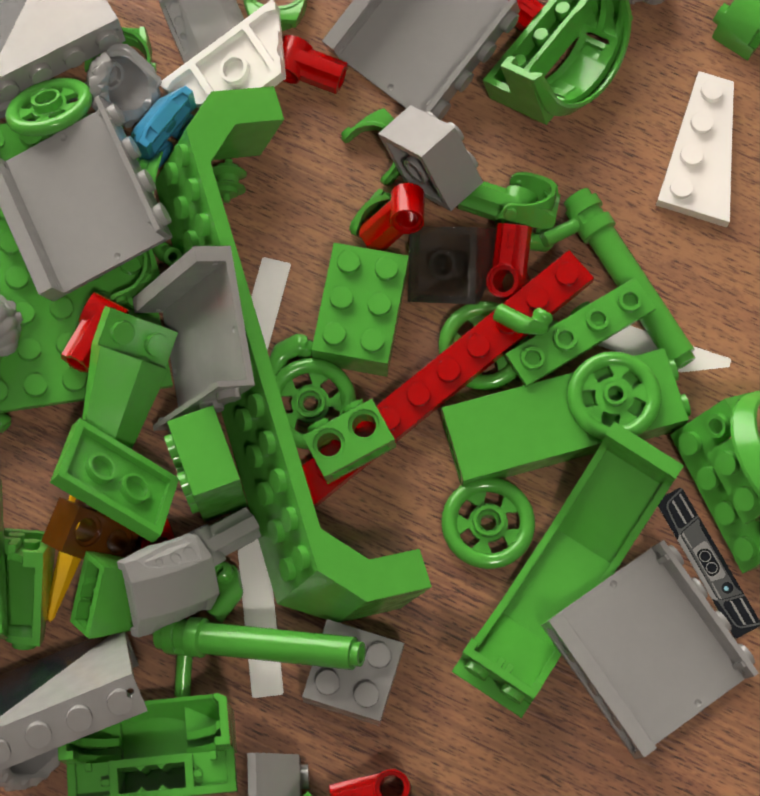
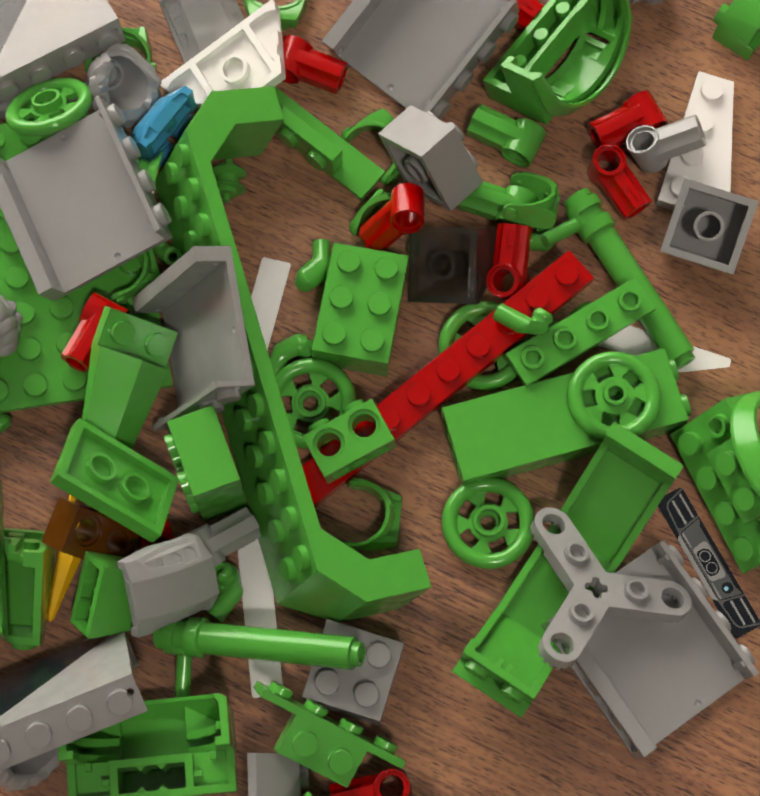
none -> bright green bracket [253,681,406,788]
none -> bright green bracket [274,87,385,201]
none -> bright green arm [294,239,331,292]
none -> bright green helmet [343,478,403,551]
none -> bright green piece [467,104,547,168]
none -> light grey piece [530,507,692,670]
none -> red piece [588,90,668,148]
none -> red piece [588,144,652,221]
none -> light grey piece [626,114,707,173]
none -> light grey brick [660,178,759,275]

